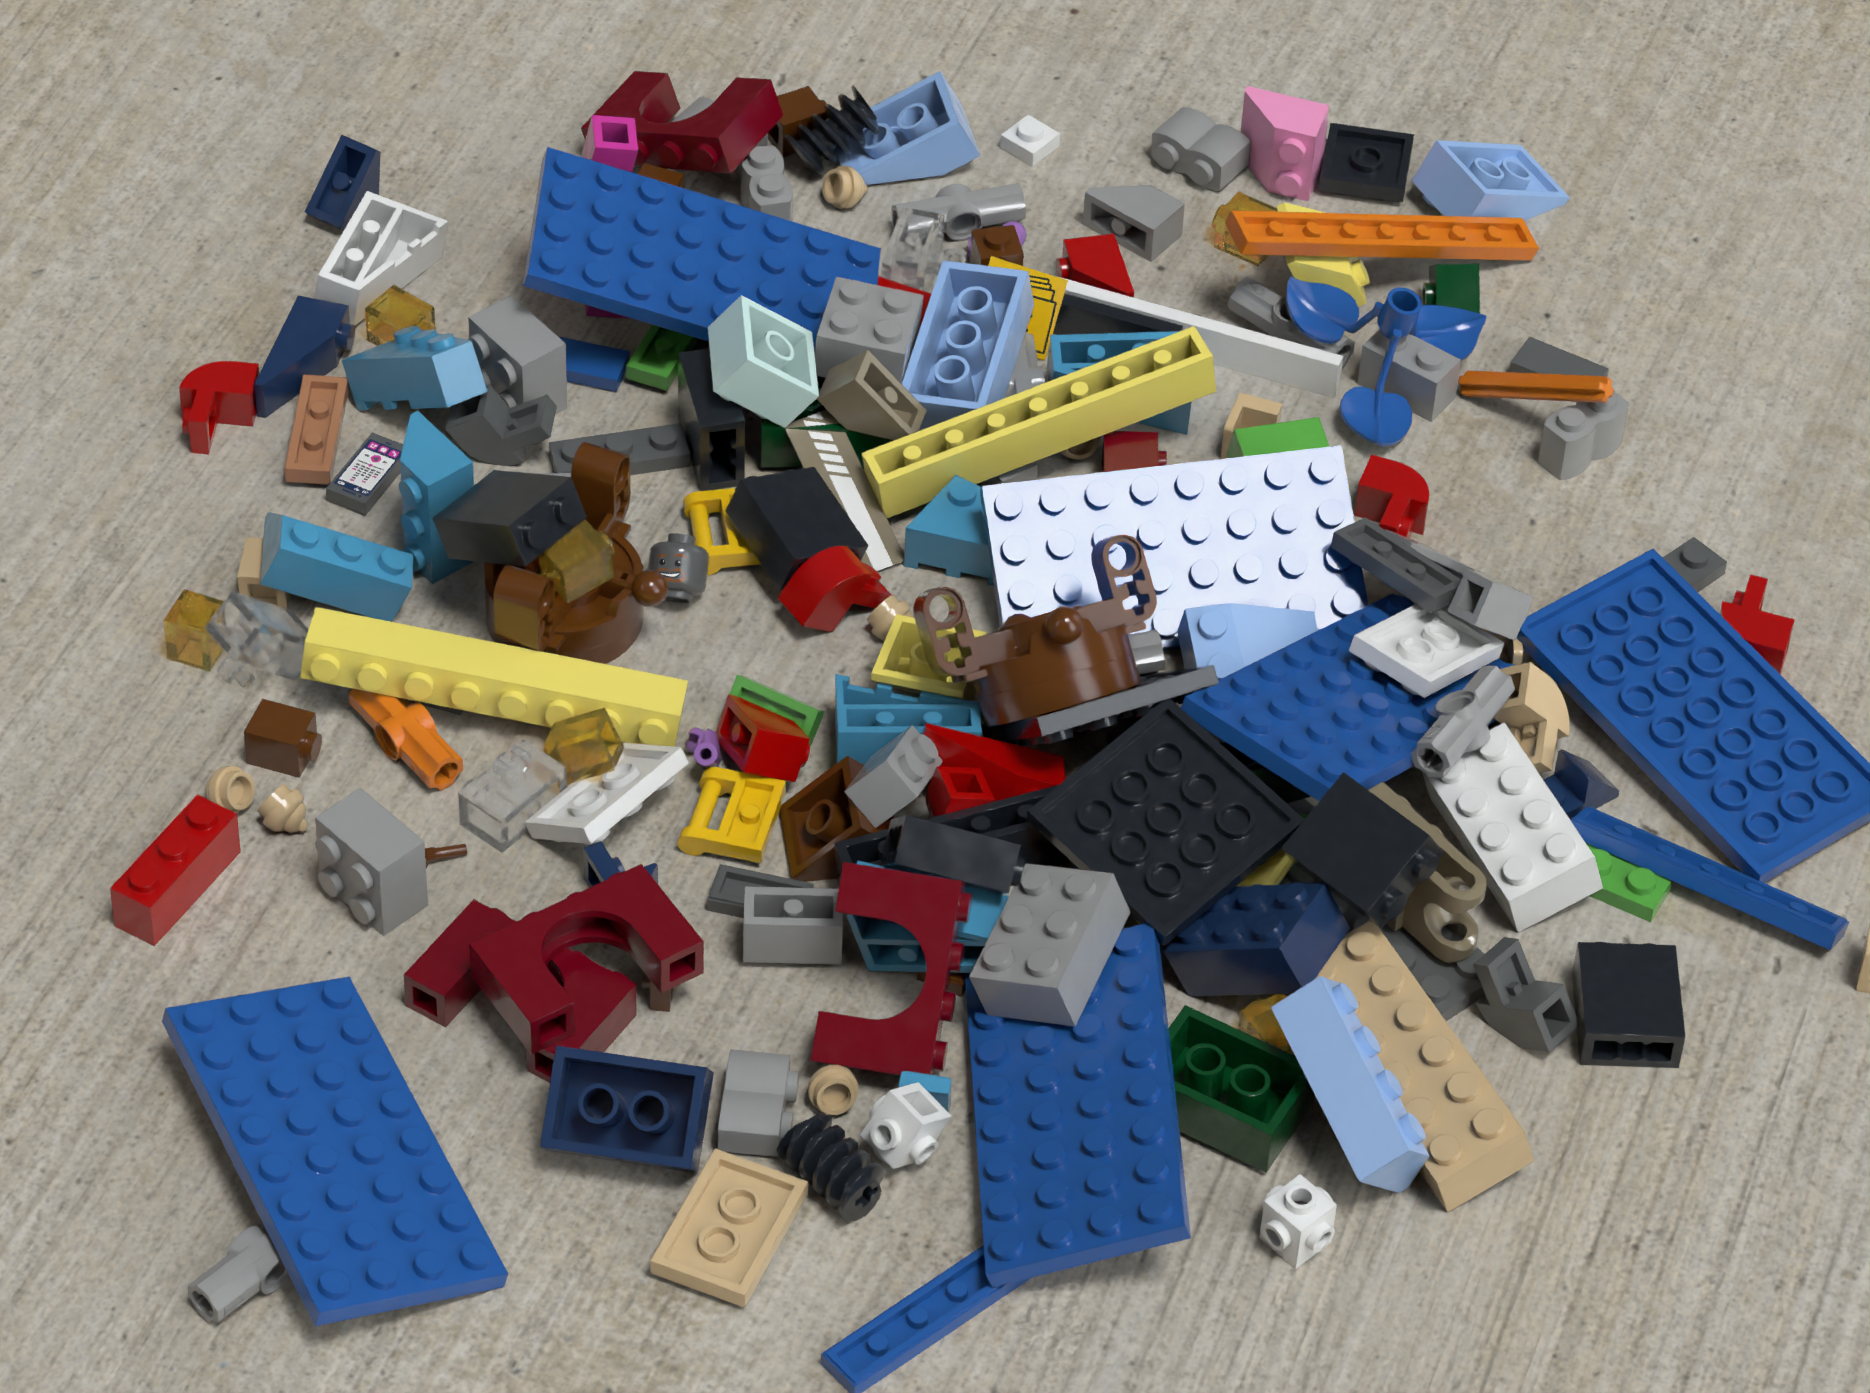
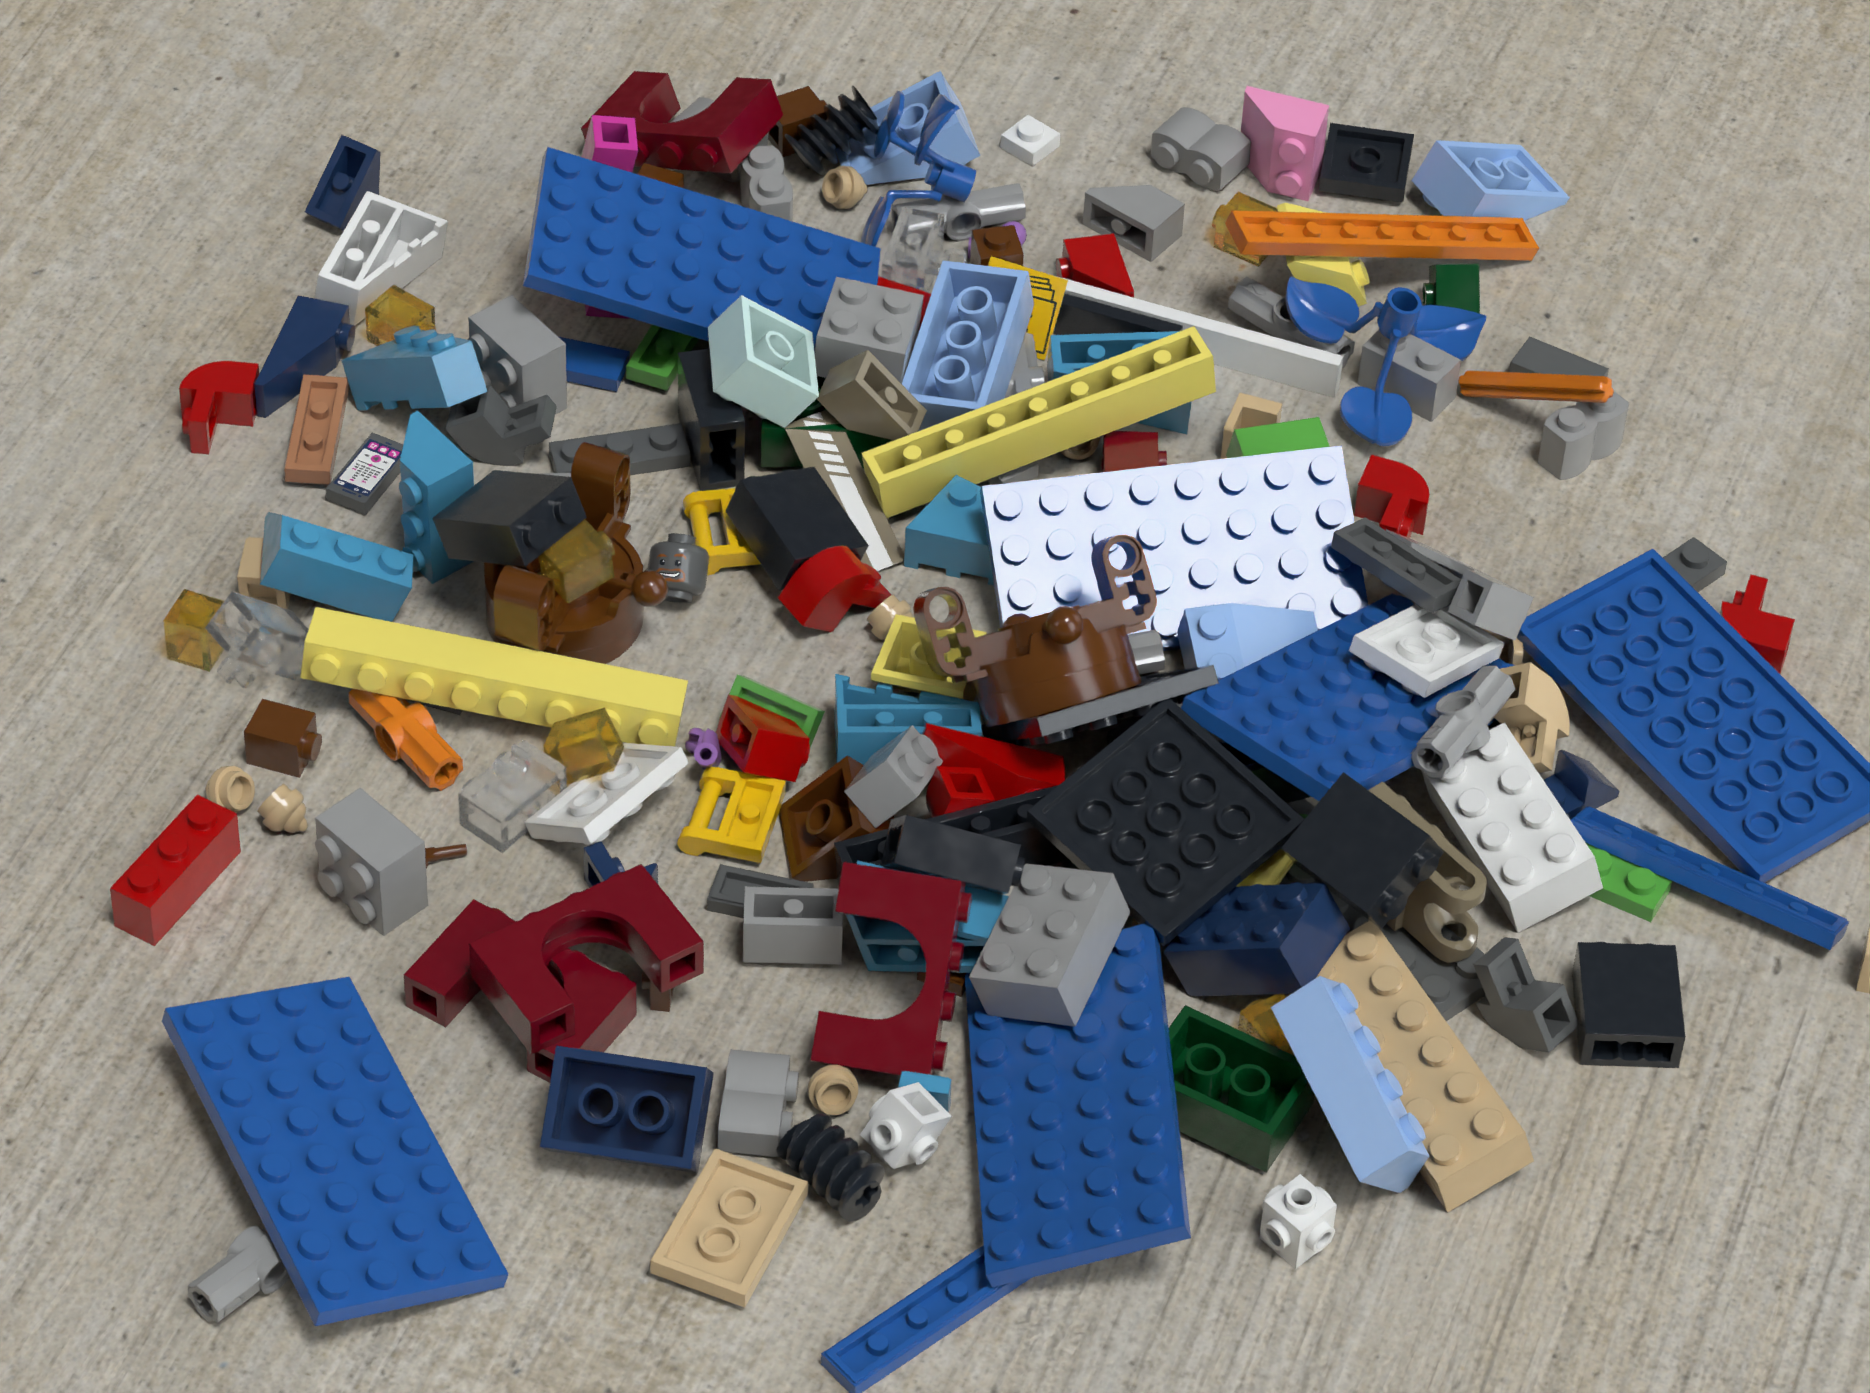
none -> blue plant [861,90,976,247]

